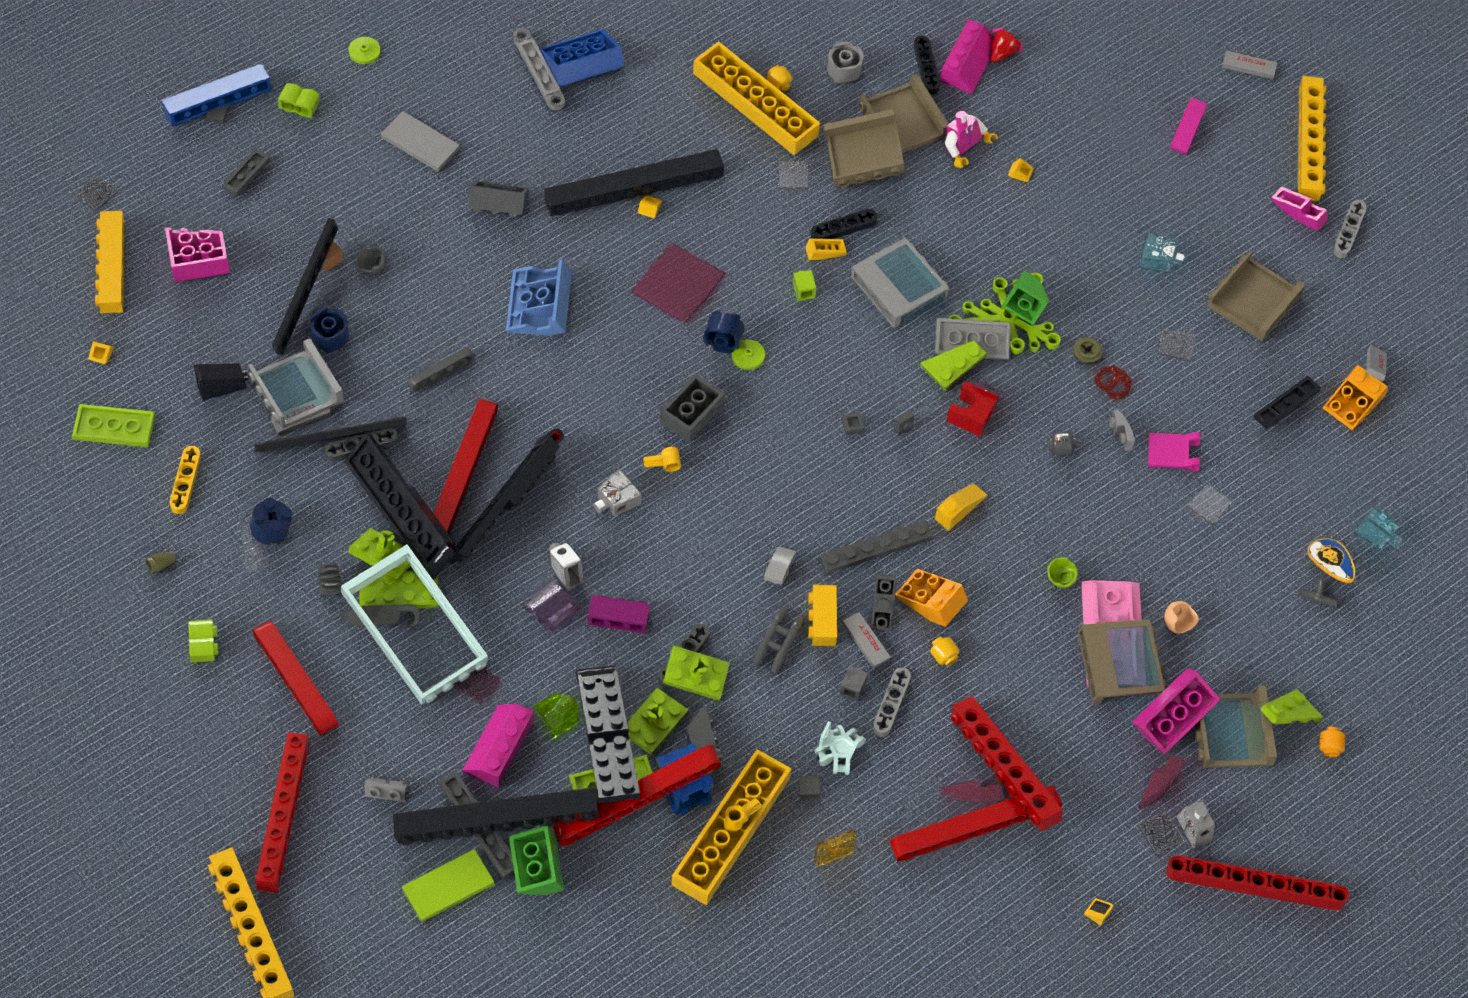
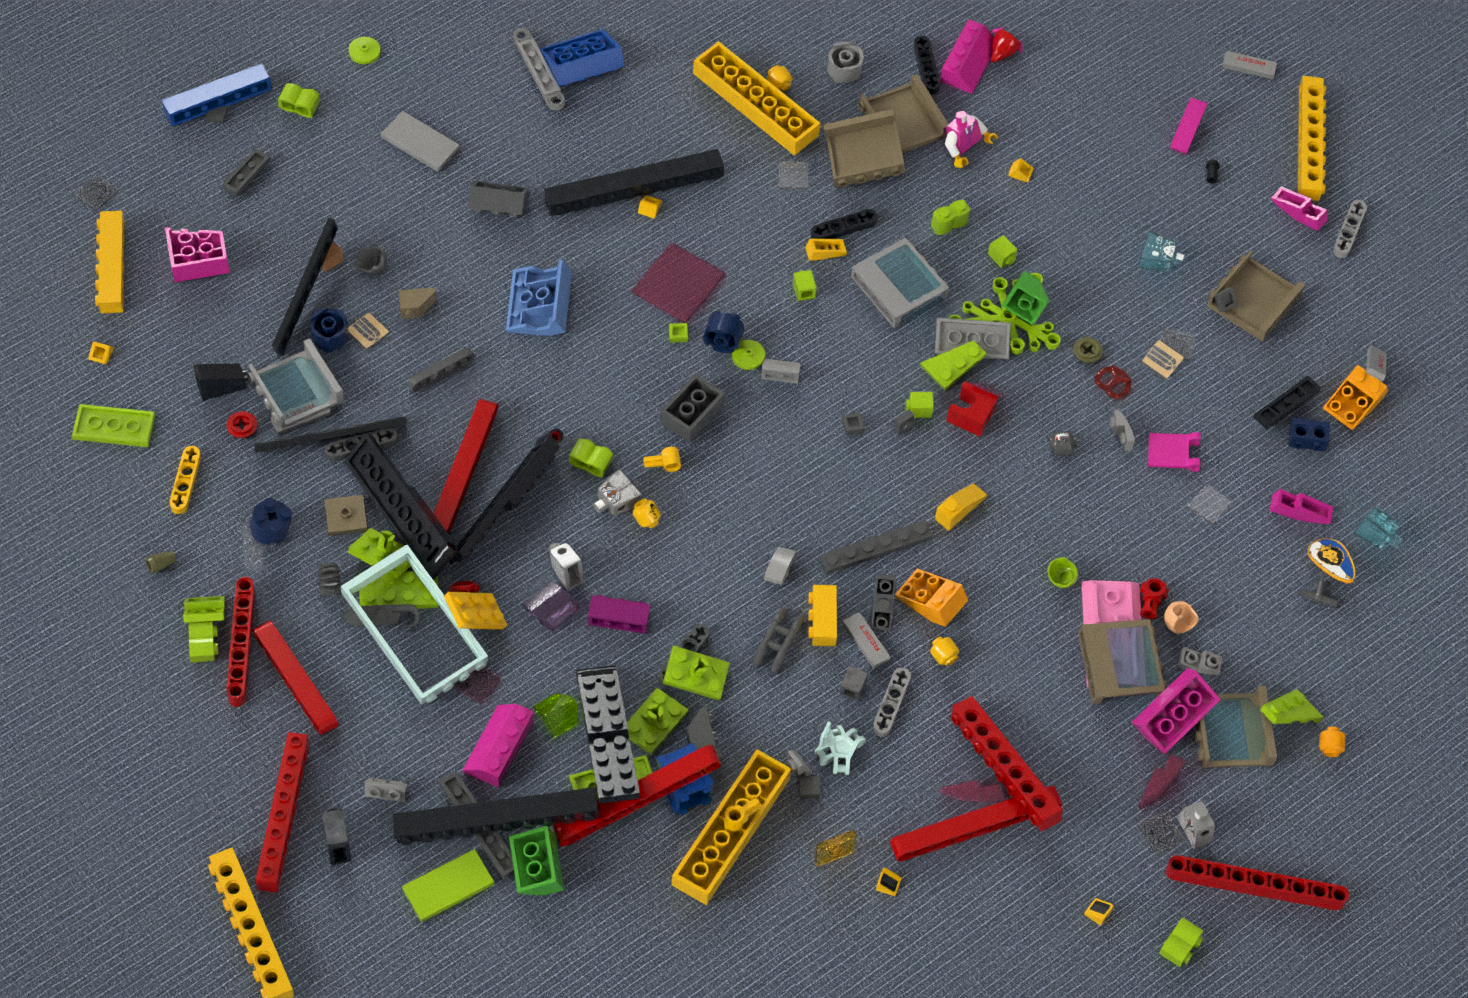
none -> lime slope [183,596,225,623]
none -> red gear [226,411,257,439]
none -> red beam [226,577,255,707]
none -> black slope [322,809,351,865]
none -> dark tan plate [324,495,367,536]
none -> piece [348,312,390,351]
none -> dark tan slope [399,287,437,319]
none -> yellow plate [444,592,507,630]
none -> red gear [448,581,479,593]
none -> lime brick [569,438,613,478]
none -> yellow head [633,499,661,528]
none -> lime tile [669,323,688,343]
none -> light grey panel [761,359,800,384]
none -> light grey slope [787,750,812,776]
none -> slope [876,867,902,896]
none -> lime brick [905,392,934,418]
none -> lime brick [931,200,970,235]
none -> lime brick [988,235,1018,269]
none -> red connector [1140,578,1169,620]
none -> piece [1141,339,1185,380]
none -> lime brick [1159,917,1204,967]
none -> light grey slope [1178,647,1223,675]
none -> black pin [1206,160,1220,184]
none -> dark grey plate [1214,287,1238,312]
none -> dark pink slope [1270,489,1333,524]
none -> dark blue brick [1288,418,1330,451]

